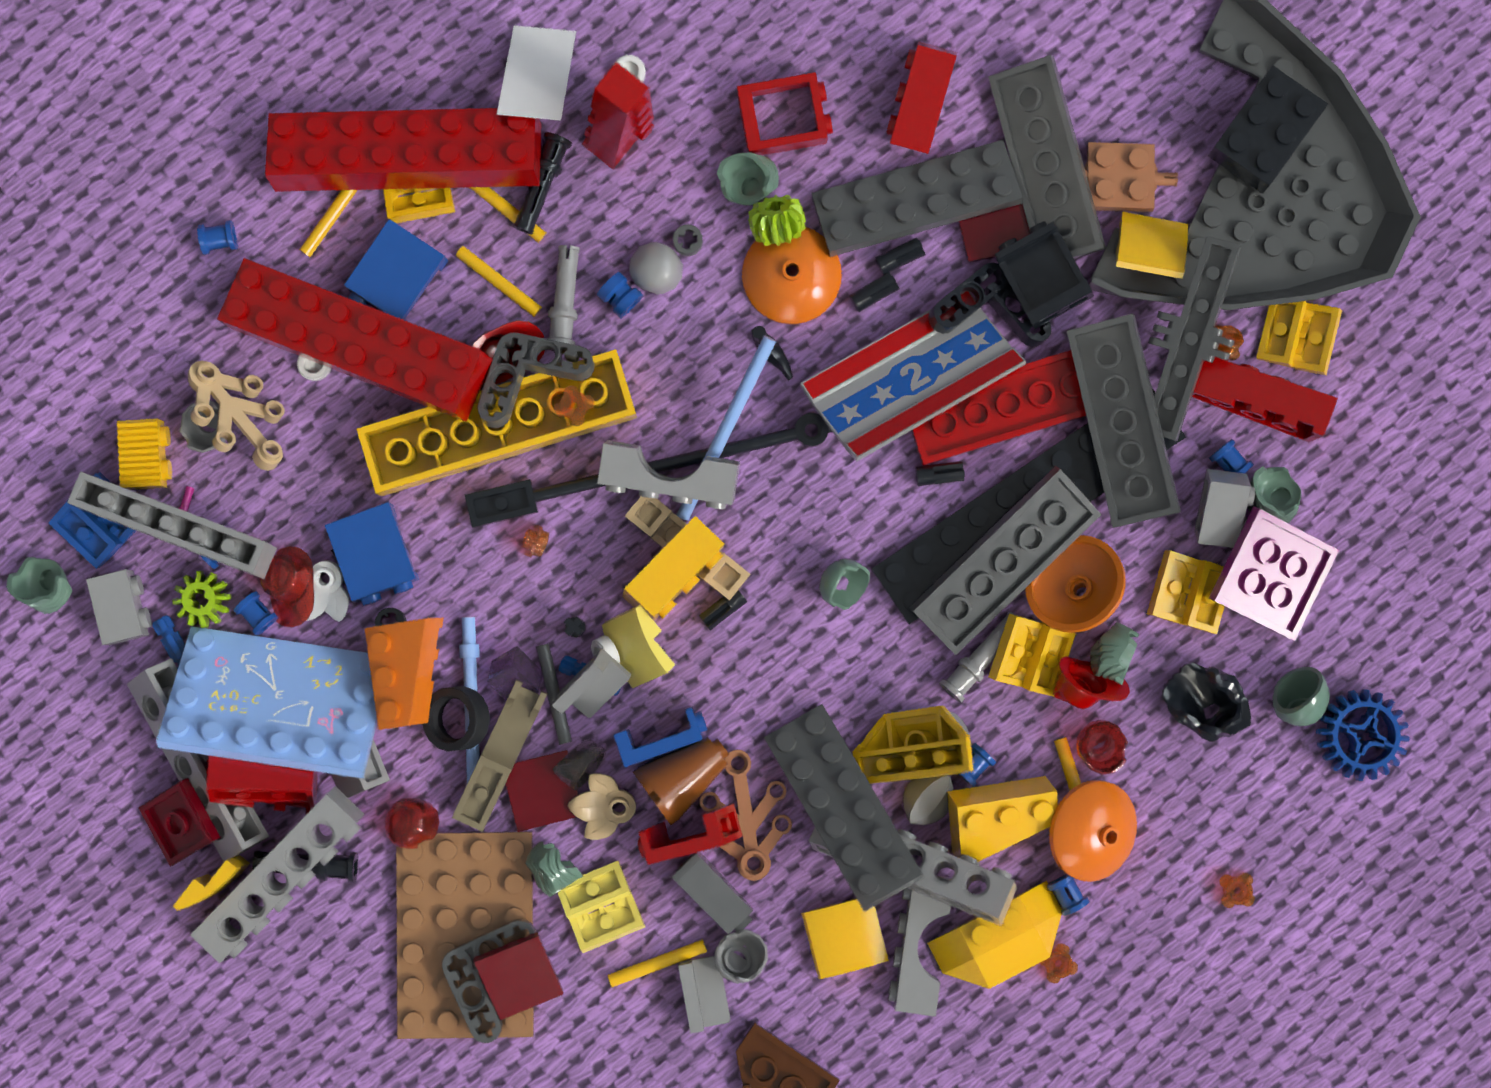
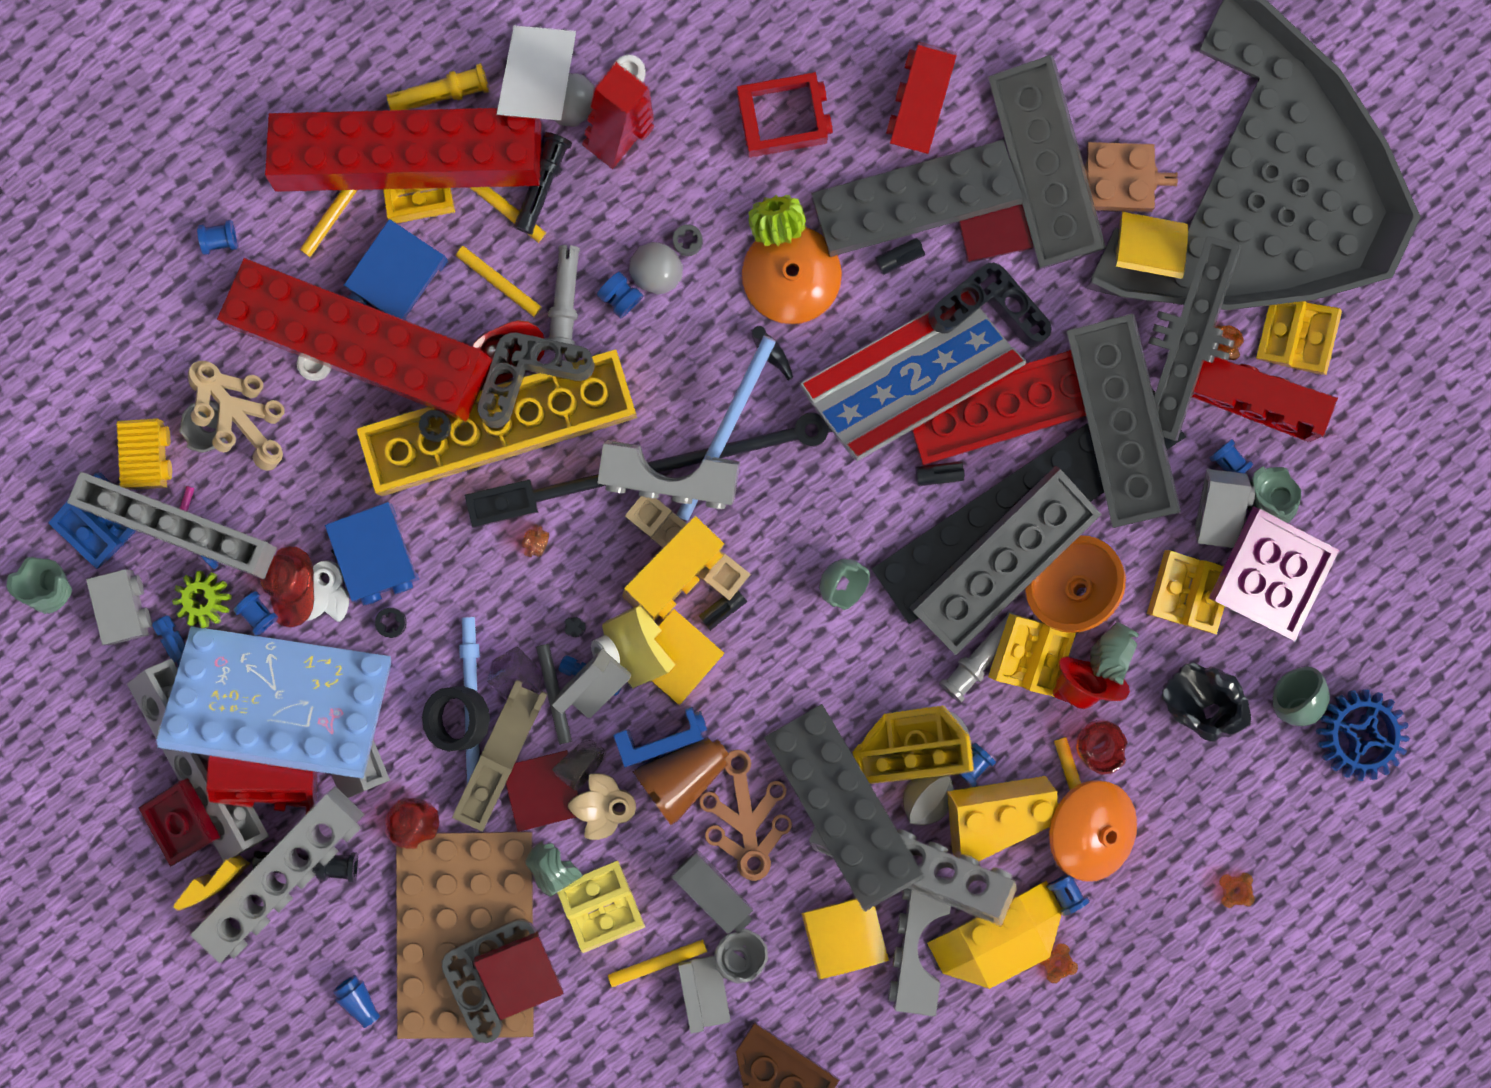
orange wedge [365,617,444,730] -> none
clear orange plate [554,386,594,426] -> none
red panel [638,803,743,865] -> none
sand green hair [717,152,779,206] -> none
black piece [849,272,899,312] -> none
black panel [994,221,1094,329] -> none
black piece [1208,66,1328,194] -> none
none -> blue cone [333,975,380,1028]
none -> yellow pin [386,63,490,110]
none -> black bush [419,410,451,442]
none -> light grey hair [554,73,595,127]
none -> yellow slope [651,609,725,706]

